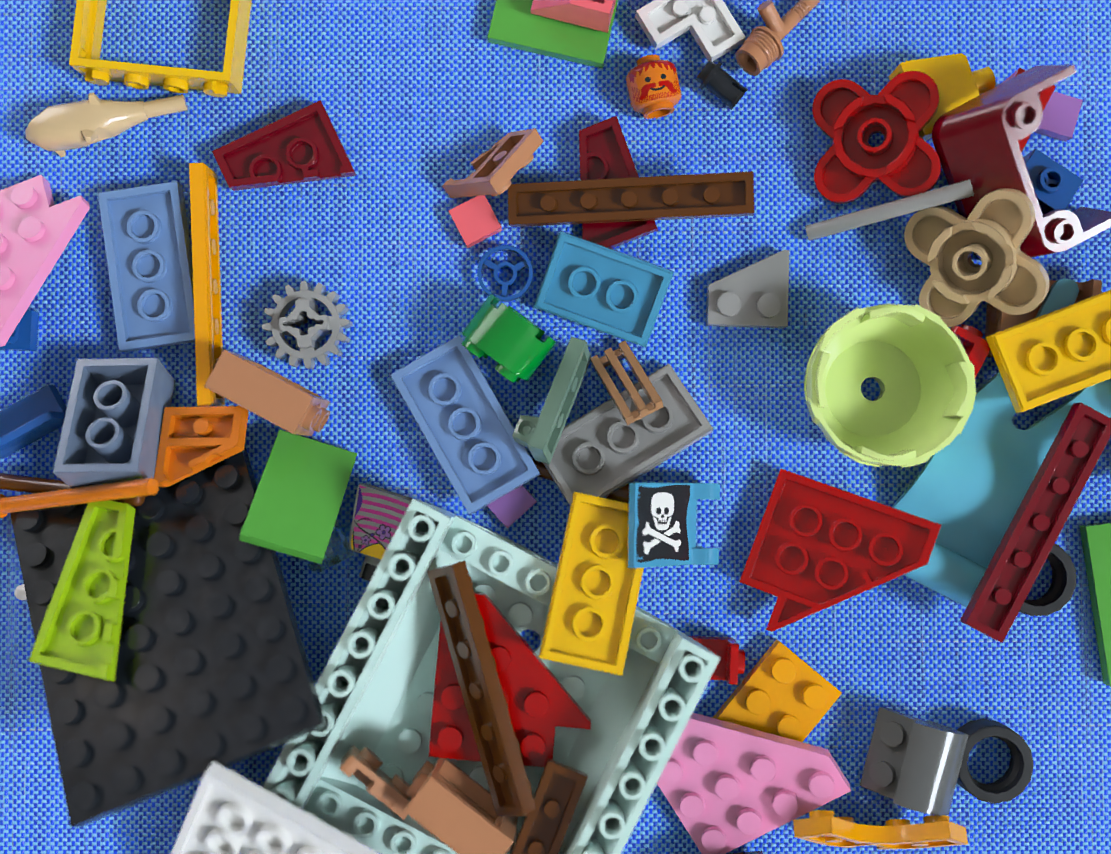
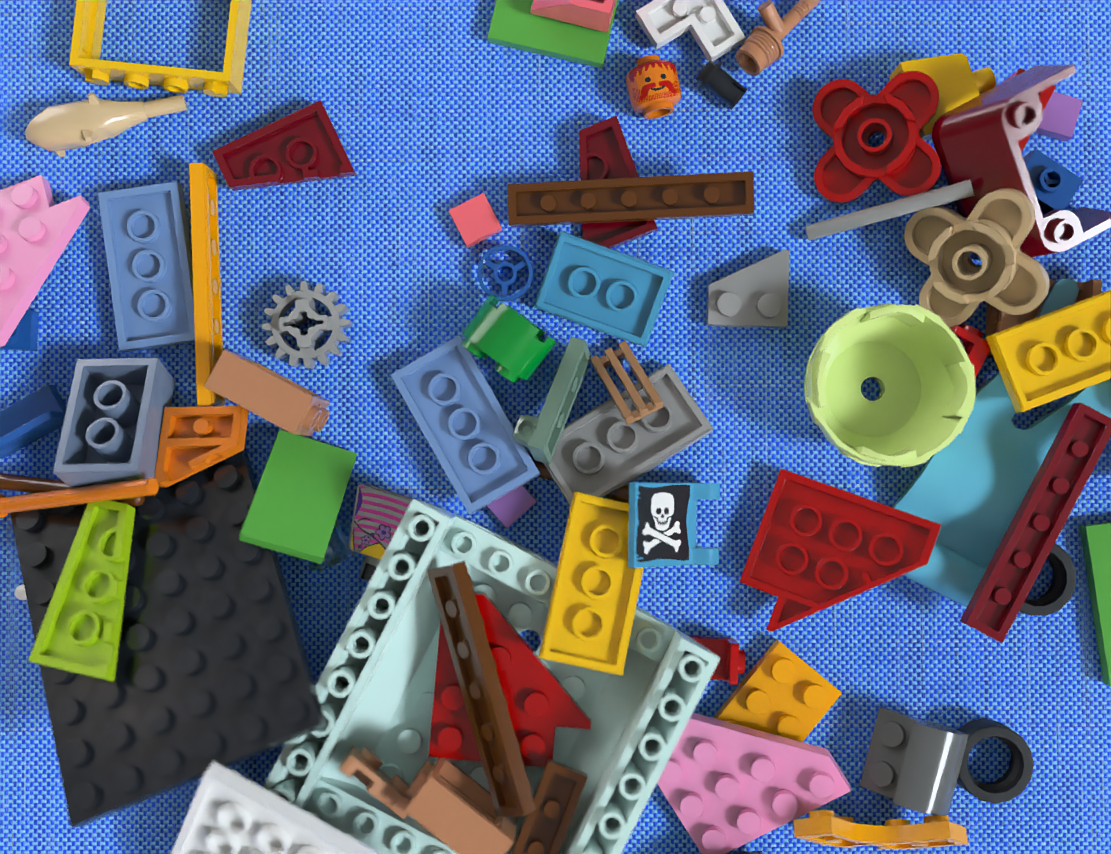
nougat wing [442,128,543,198] -> none

